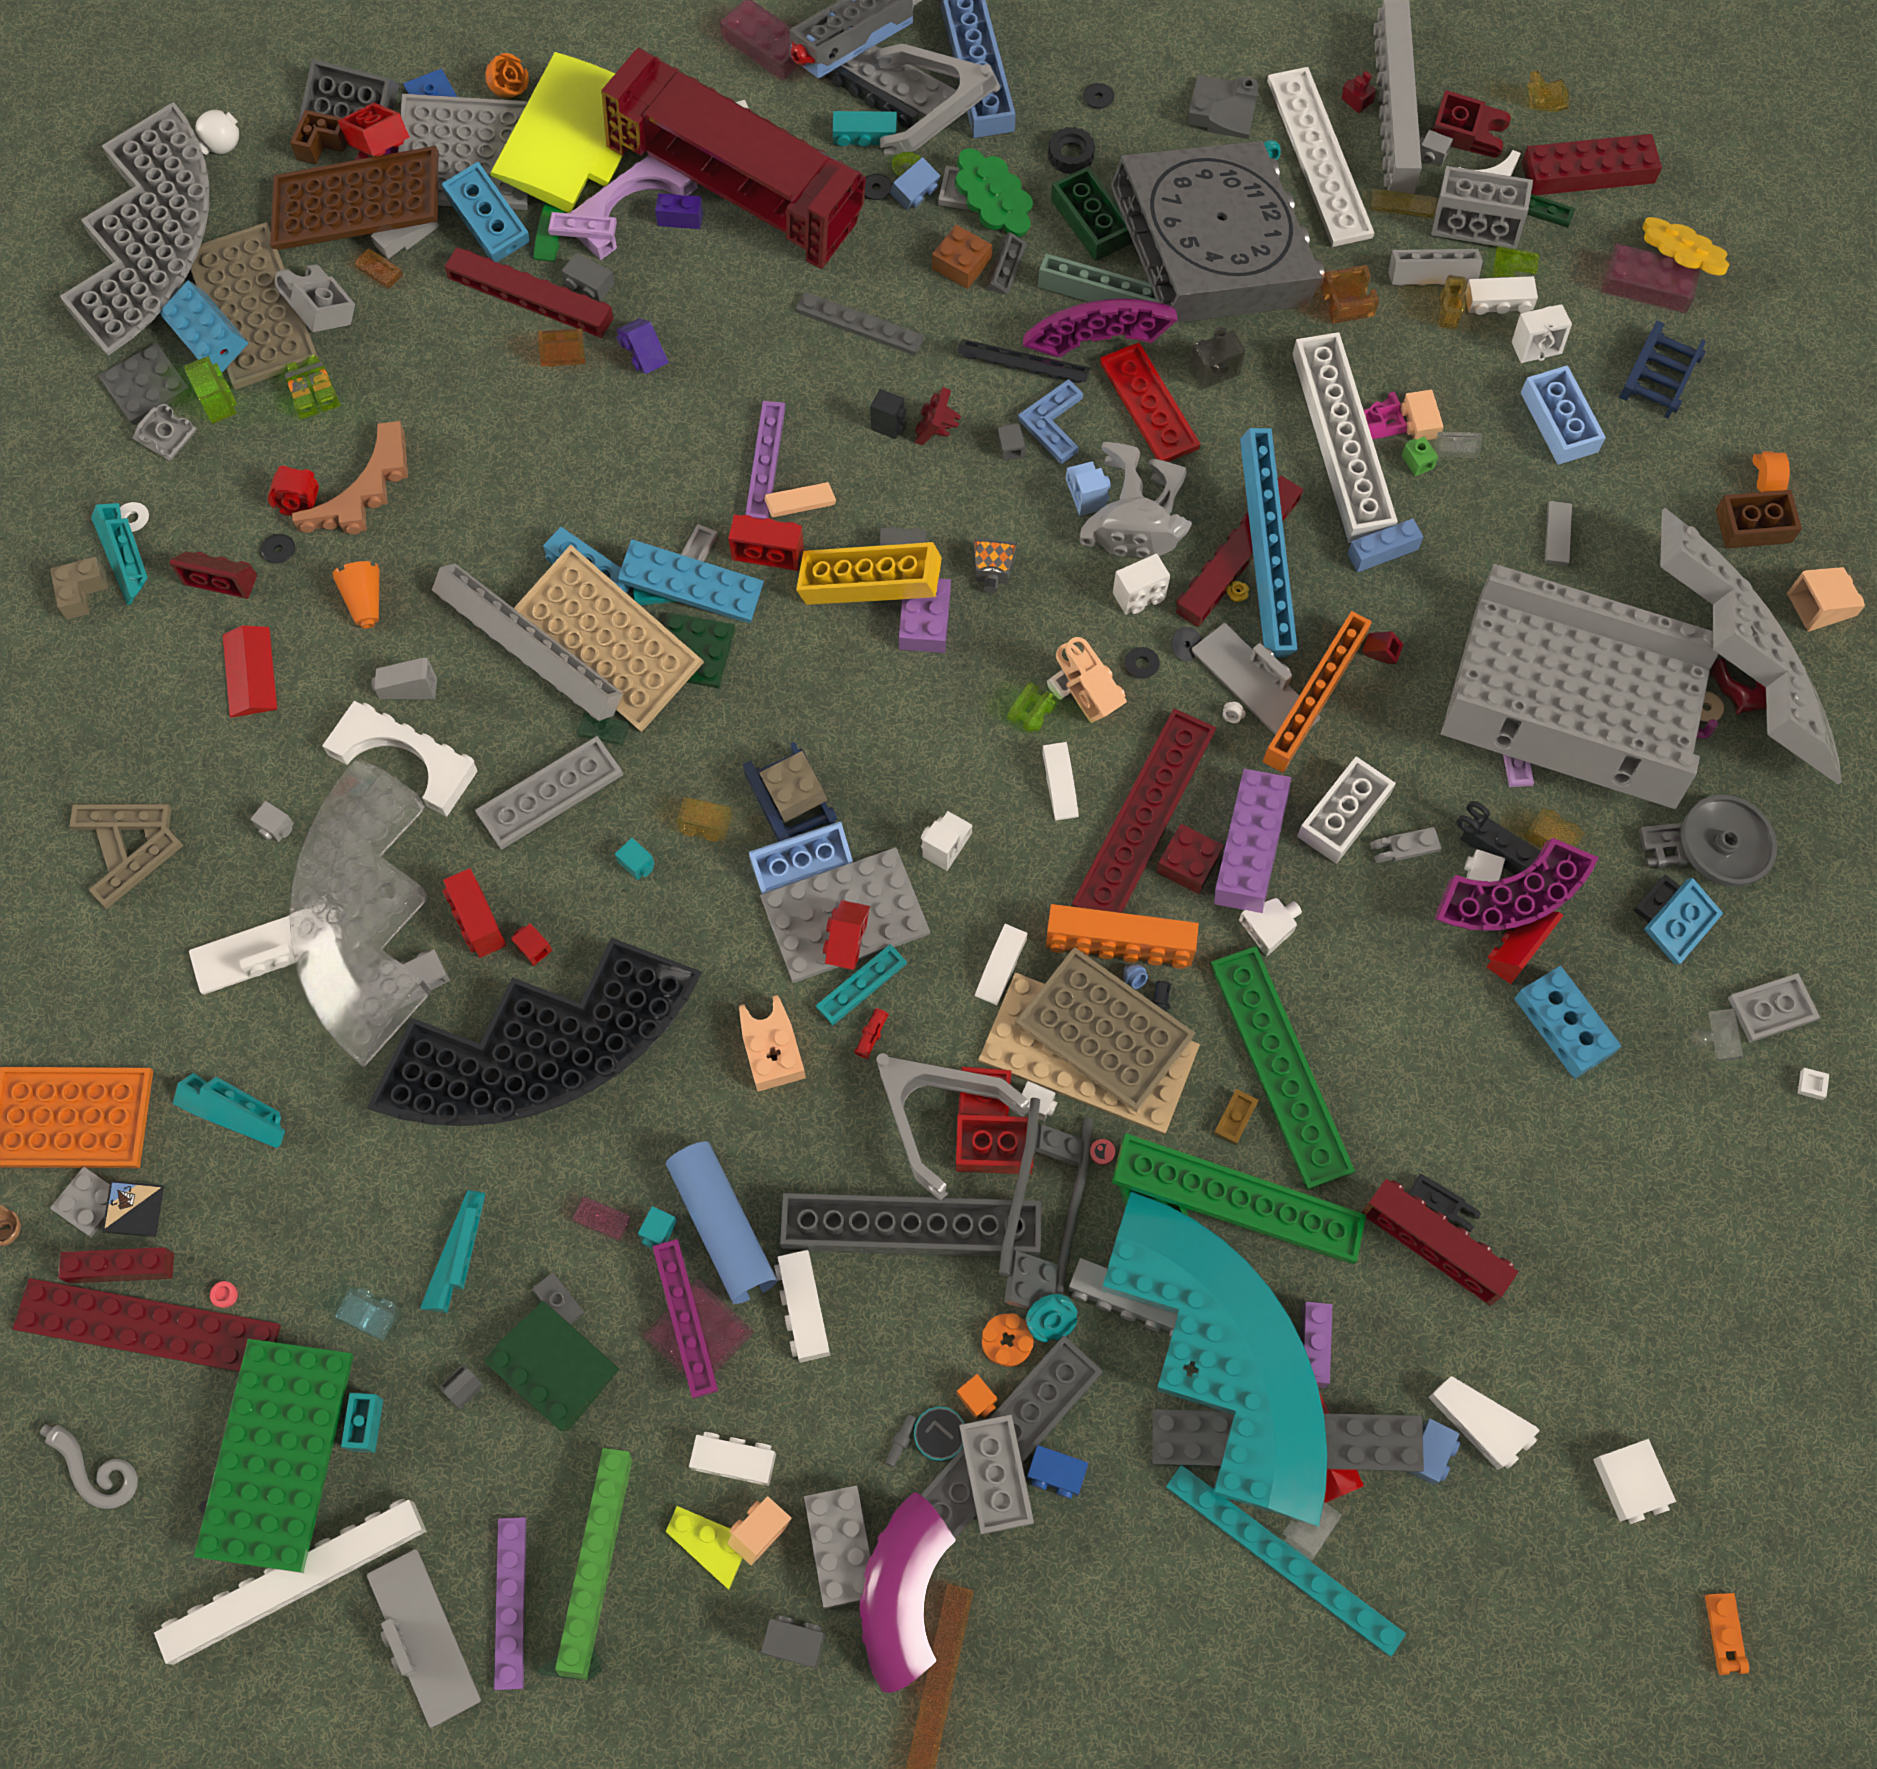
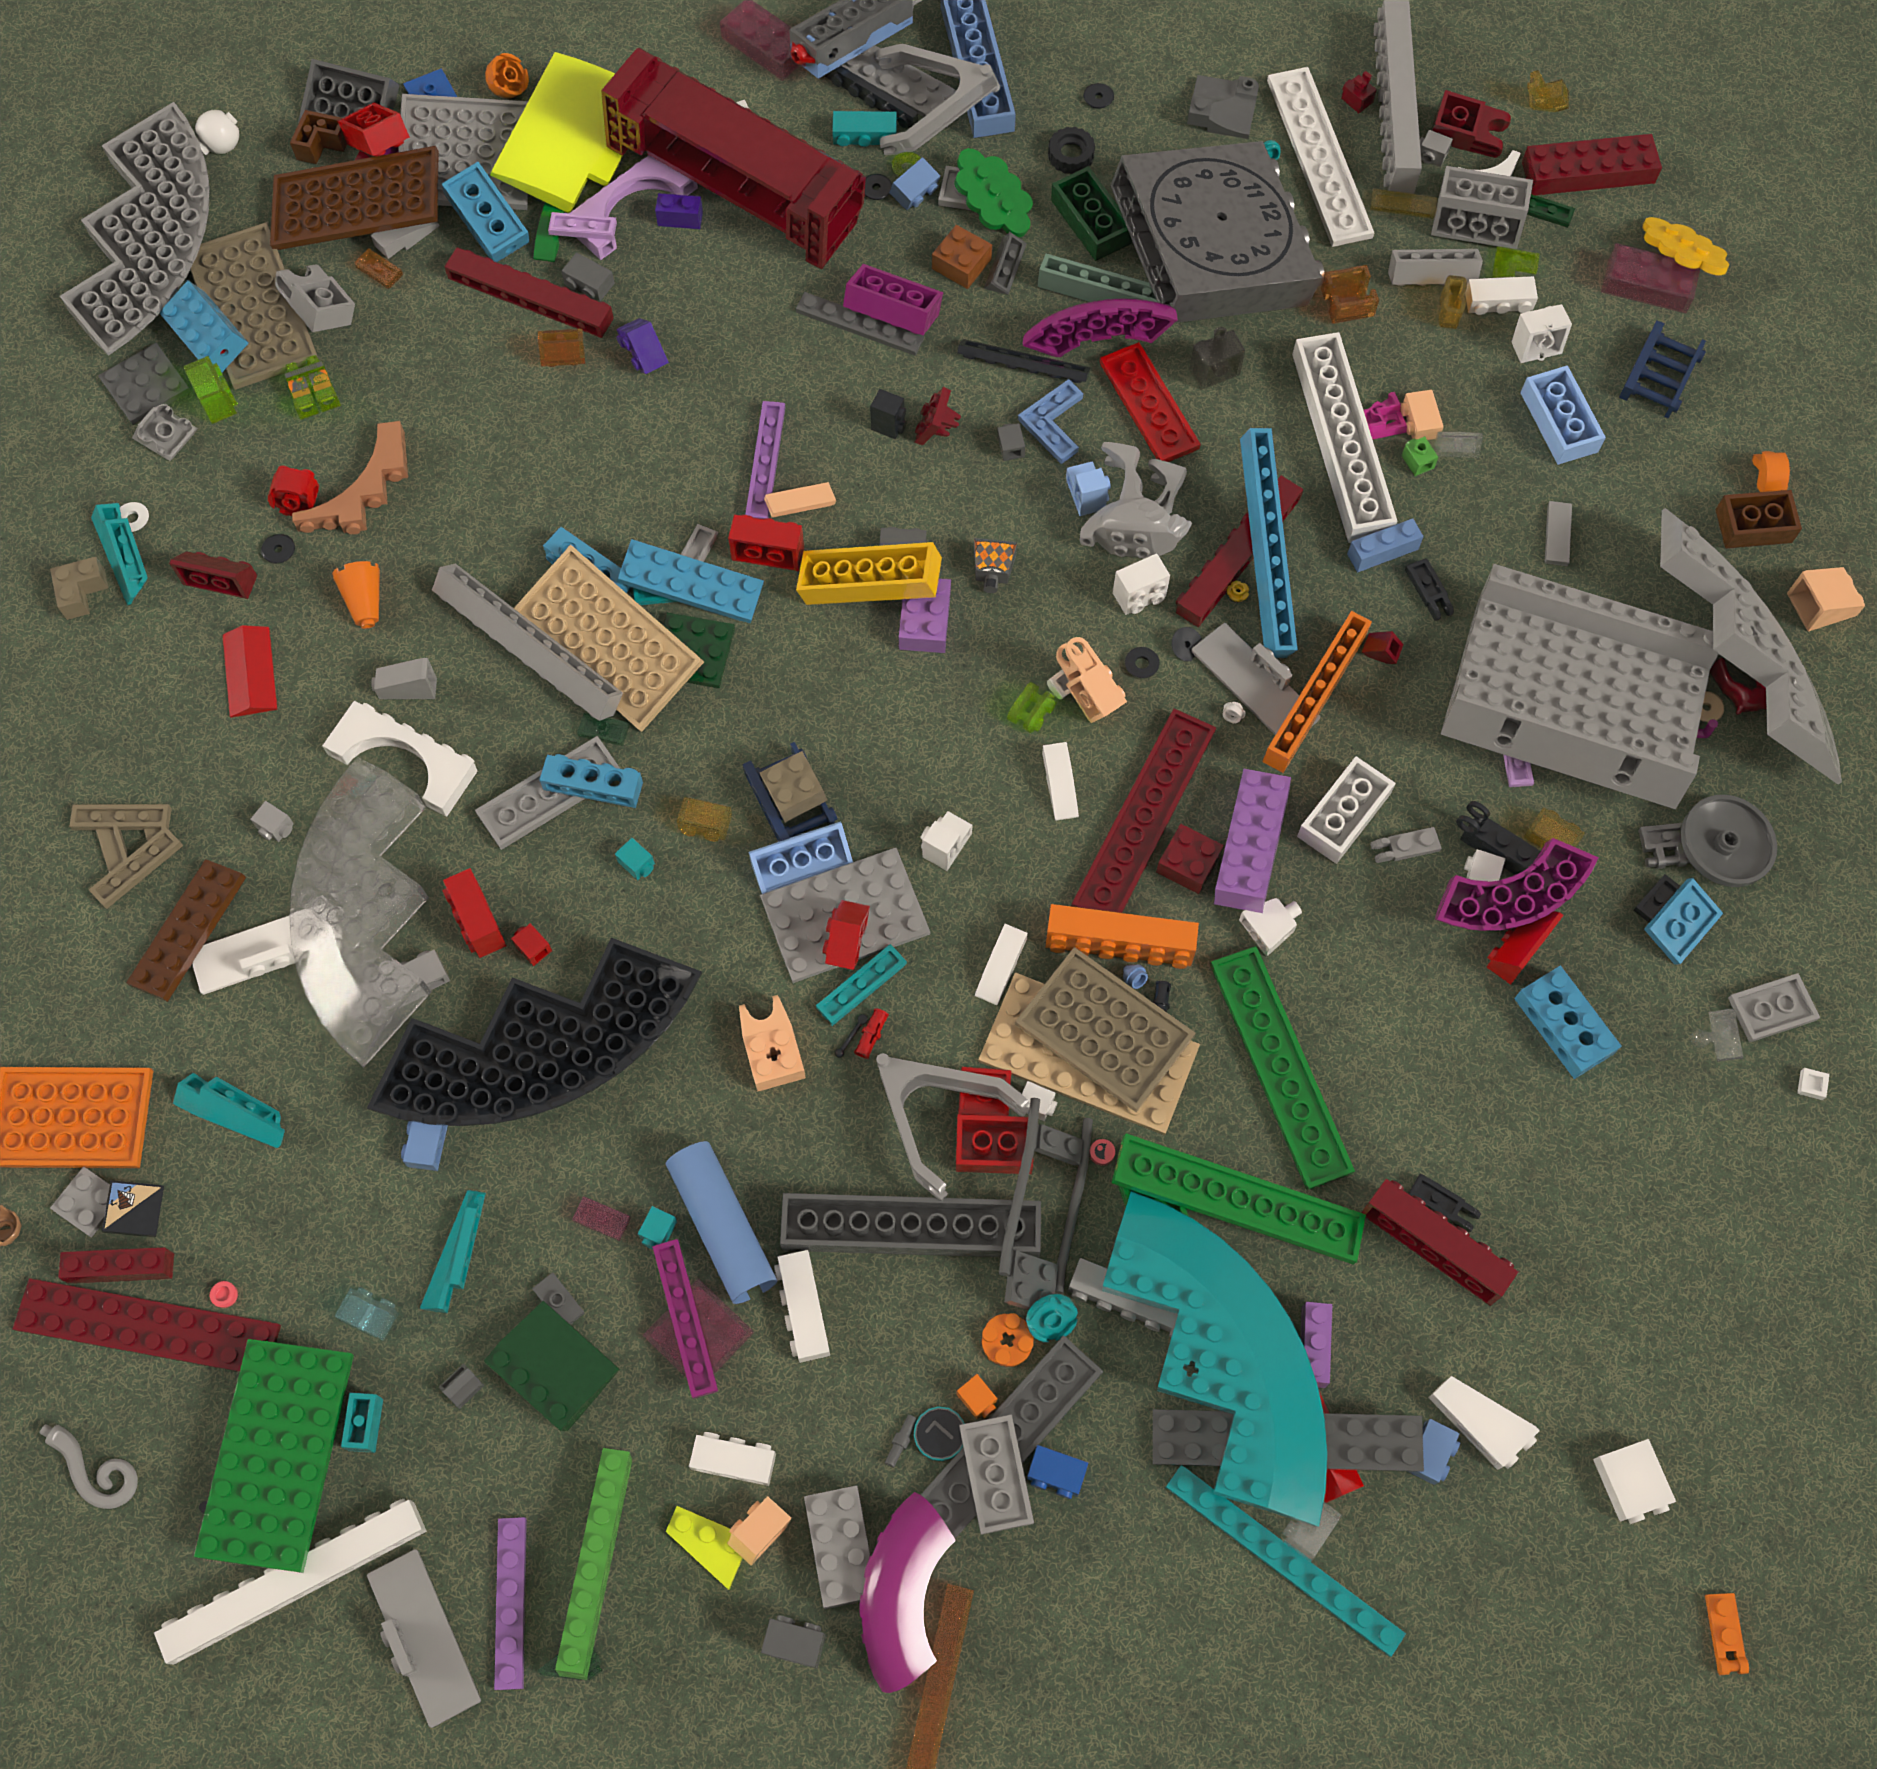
pearl gold plate [1214,1089,1259,1146] -> none
none -> reddish brown plate [126,859,246,1002]
none -> medium blue brick [401,1121,447,1171]
none -> dark azure brick [539,754,643,808]
none -> black hinge [835,1014,868,1058]
none -> magenta brick [843,264,943,335]
none -> black hinge [1405,558,1454,621]

